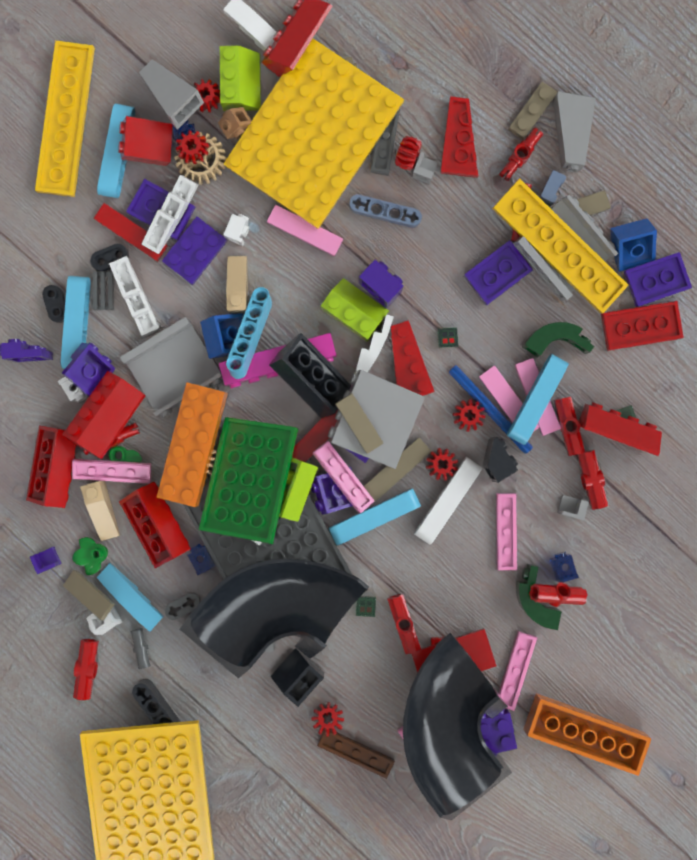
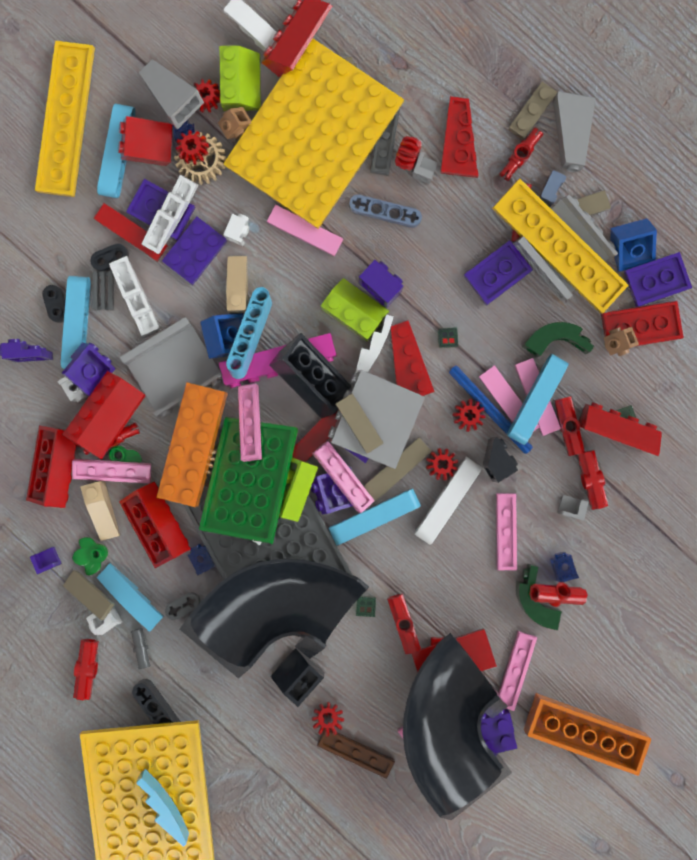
none -> medium azure slope [136,769,189,847]
none -> bright pink tile [238,383,262,462]
none -> medium nougat brick [603,327,639,356]

